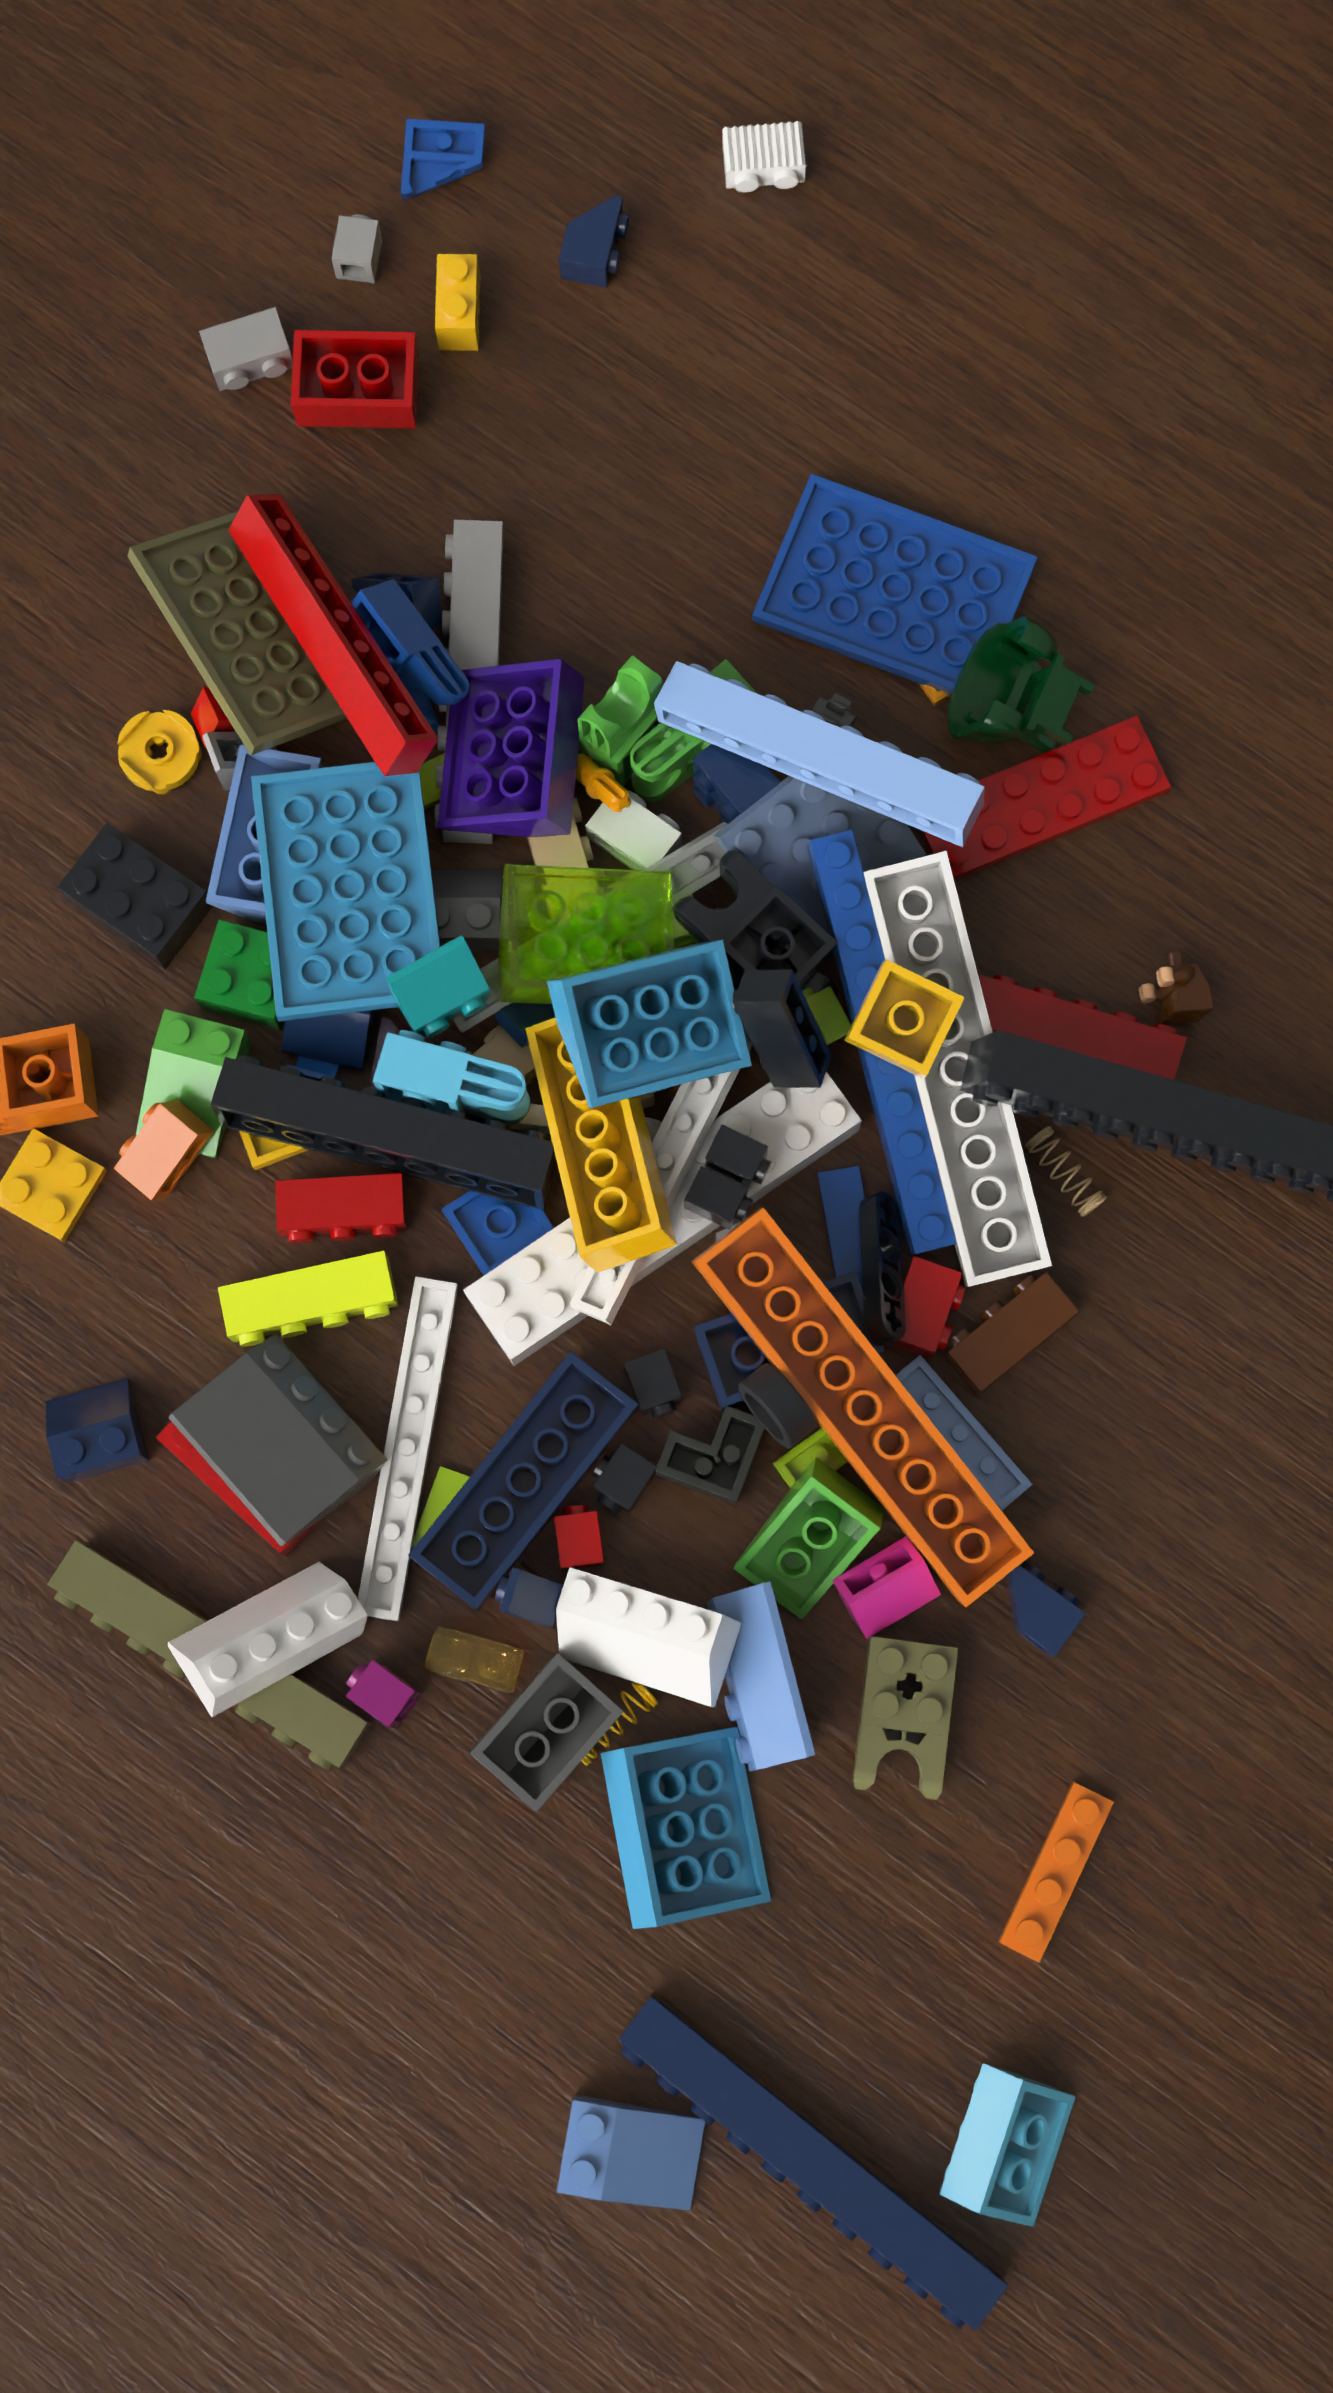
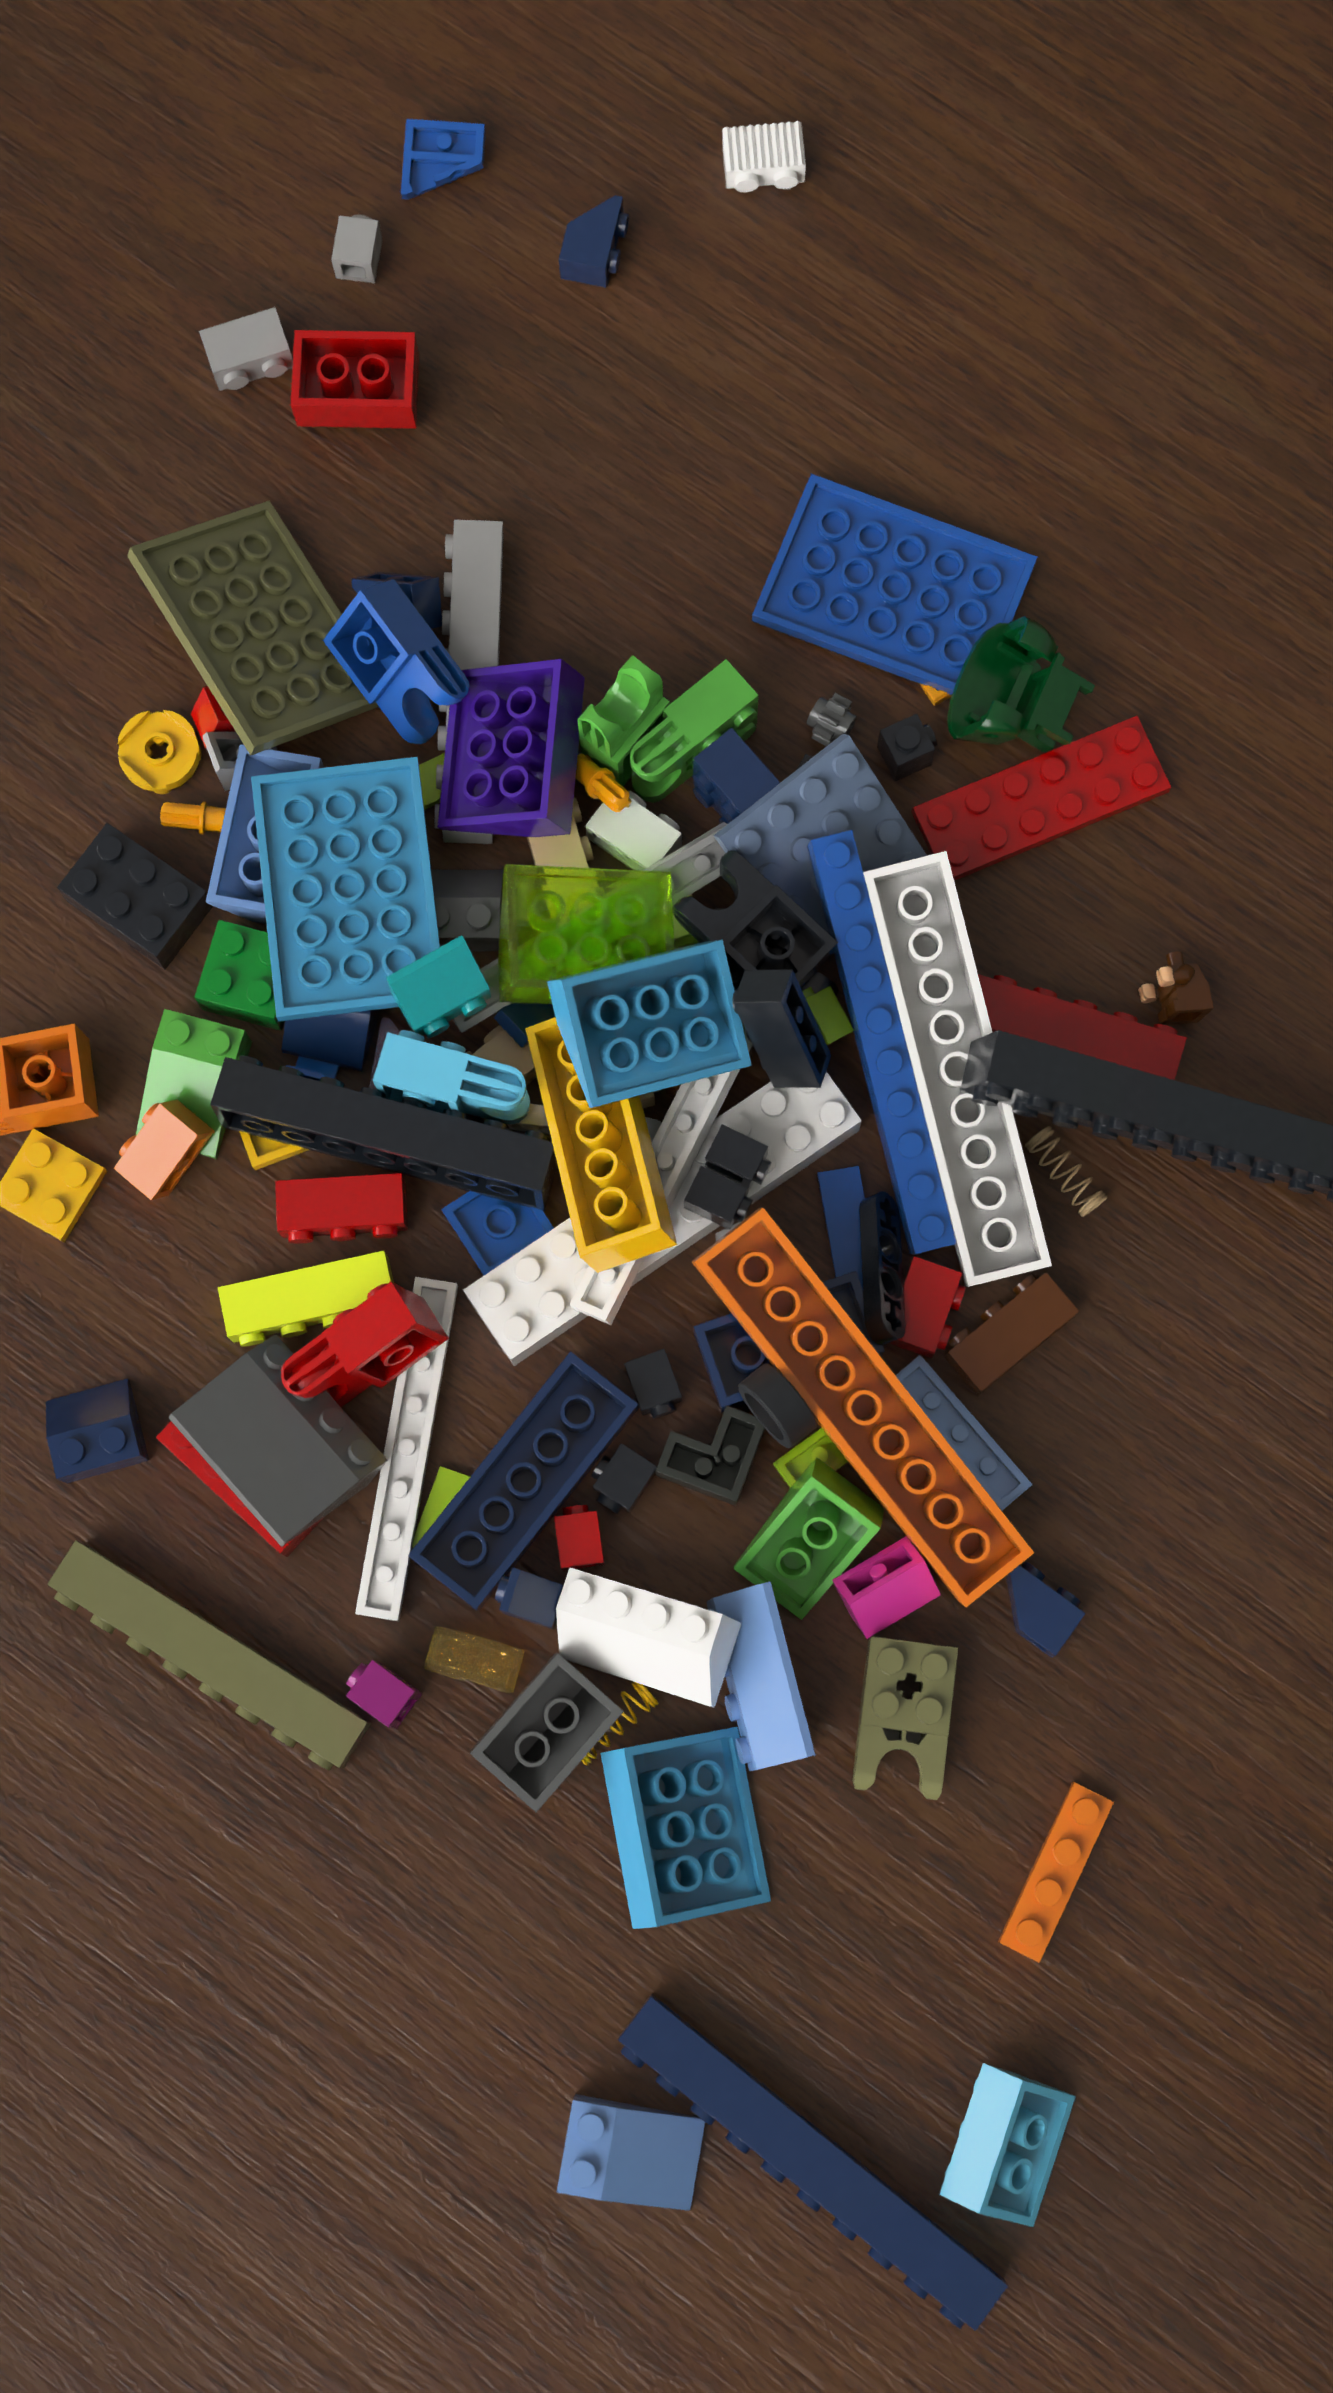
white slope [168,1562,368,1717] -> none
red brick [228,494,438,776] -> none
yellow brick [435,254,481,351] -> none
light blue brick [654,661,985,847] -> none
yellow brick [844,959,965,1078] -> none
none -> light orange axle [160,802,226,835]
none -> red brick [281,1281,449,1407]
none -> black brick [877,714,938,782]

